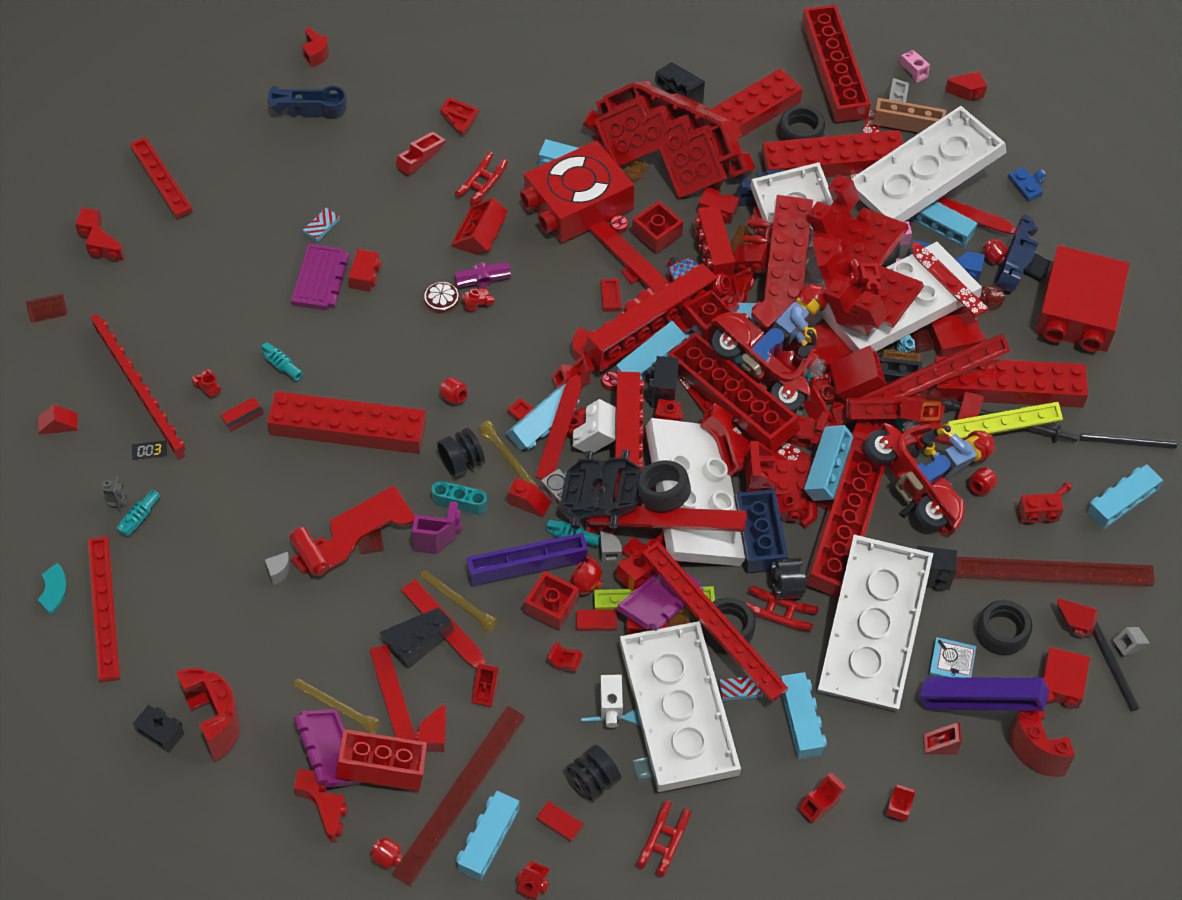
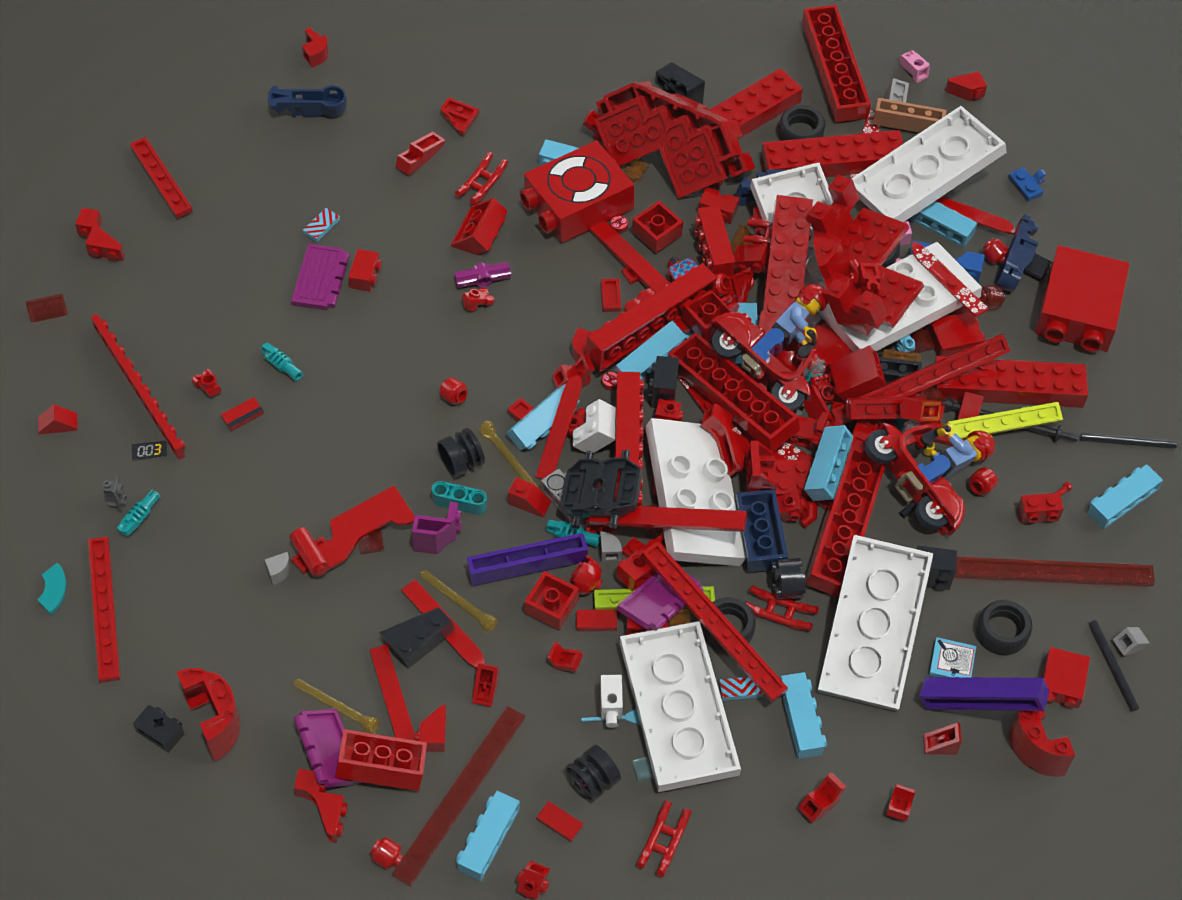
red brick [267,391,427,454] -> none
dish [423,281,460,314] -> none
black tyre [637,460,691,512] -> none
red brick [751,299,781,334] -> none
red slope [1057,598,1099,638] -> none

